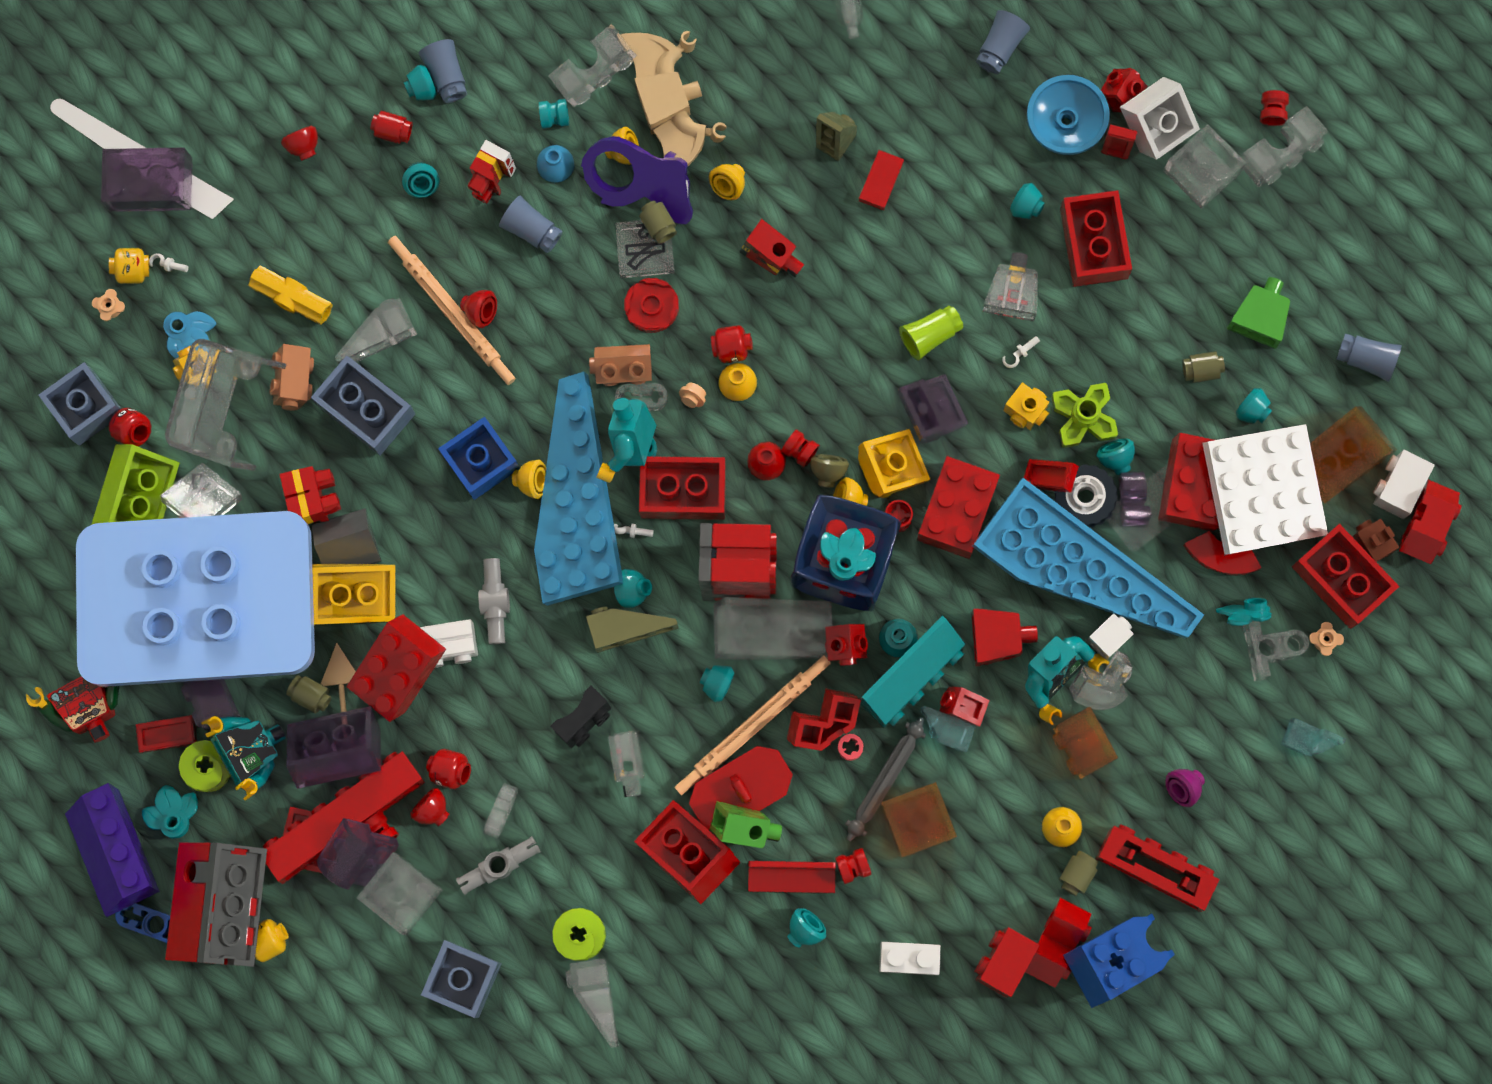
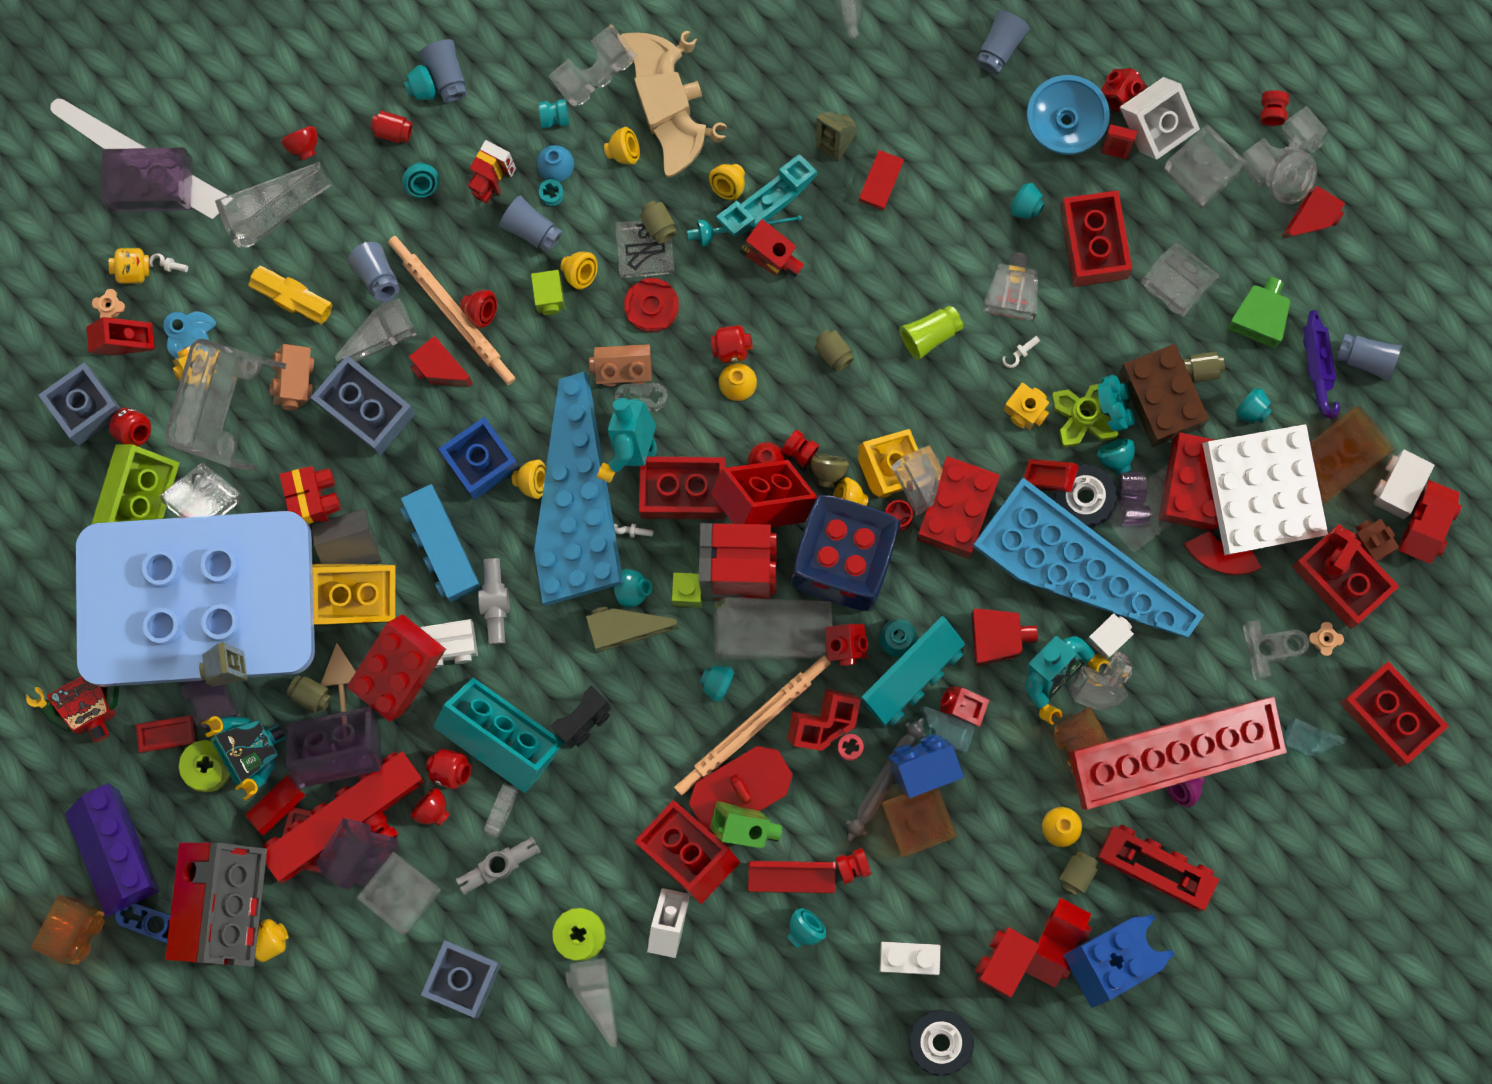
teal plate [142,785,198,839] -> none
dark purple animal [581,136,693,224] -> none
clear torso [608,730,645,797] -> none
light nougat plate [679,383,706,408] -> none
teal plate [820,528,876,581] -> none
clear purple brick [897,374,968,443] -> none
teal plate [1216,598,1272,626] -> none
none -> clear orange brick [31,894,105,965]
none -> red slope [86,317,155,356]
none -> olive slope [199,642,248,686]
none -> clear slope [215,162,331,247]
none -> red tile [245,775,306,836]
none -> sand blue plant [348,242,400,303]
none -> dark azure brick [400,484,482,603]
none -> red slope [409,336,473,387]
none -> teal slope [433,677,564,793]
none -> lime brick [531,270,565,315]
none -> teal bush [539,179,564,207]
none -> yellow brick [561,252,598,290]
none -> white slope [647,888,690,958]
none -> lime brick [672,573,702,608]
none -> teal sword [686,215,802,247]
none -> red brick [710,460,817,527]
none -> teal slope [716,154,817,237]
none -> olive brick [815,330,855,372]
none -> blue brick [888,735,964,798]
none -> clear slope [891,445,942,516]
none -> black wheel [909,1010,974,1076]
none -> plate [1069,697,1287,810]
none -> teal plate [1098,375,1135,432]
none -> reddish brown brick [1119,344,1209,447]
none -> clear slope [1141,242,1220,317]
none -> clear tile [1266,149,1317,204]
none -> red slope [1282,186,1345,239]
none -> dark purple plate [1303,310,1340,419]
none -> red bracket [1328,528,1362,576]
none -> red brick [1339,661,1449,768]

